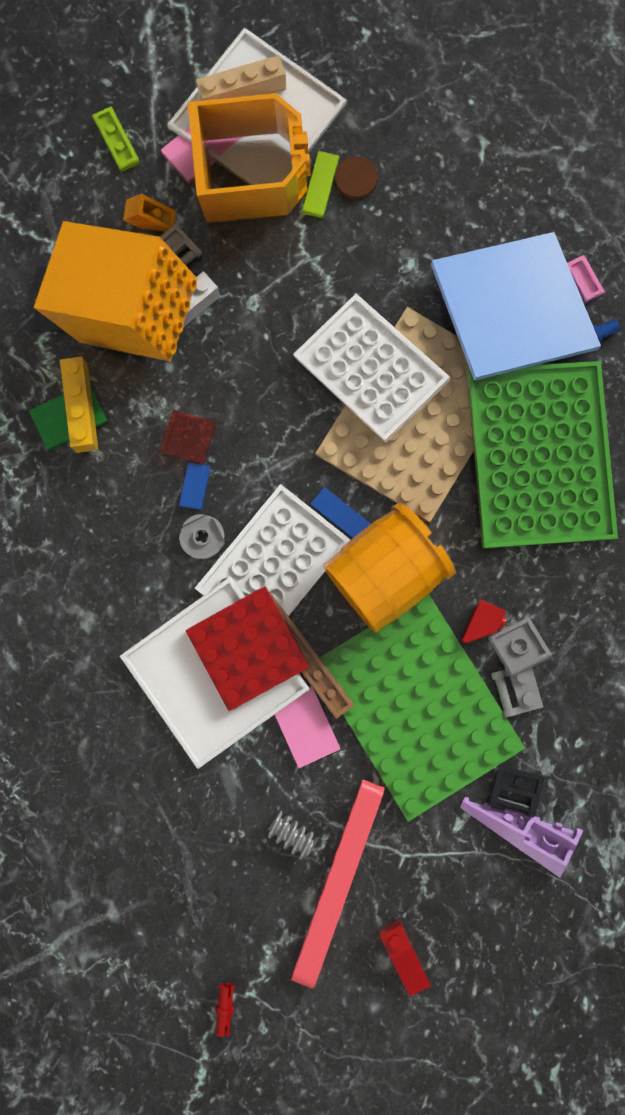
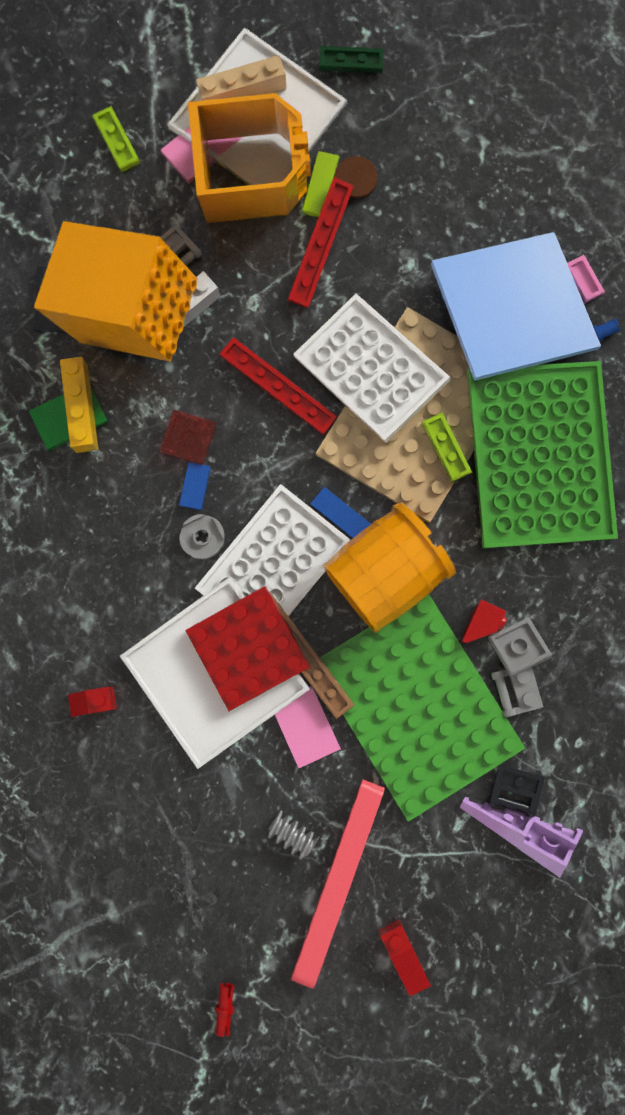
light orange slope [123,193,176,232] -> none
none -> red slope [68,687,117,717]
none -> red plate [220,337,337,436]
none -> red plate [287,177,354,308]
none -> dark green plate [319,46,384,73]
none -> lime tile [422,412,472,483]

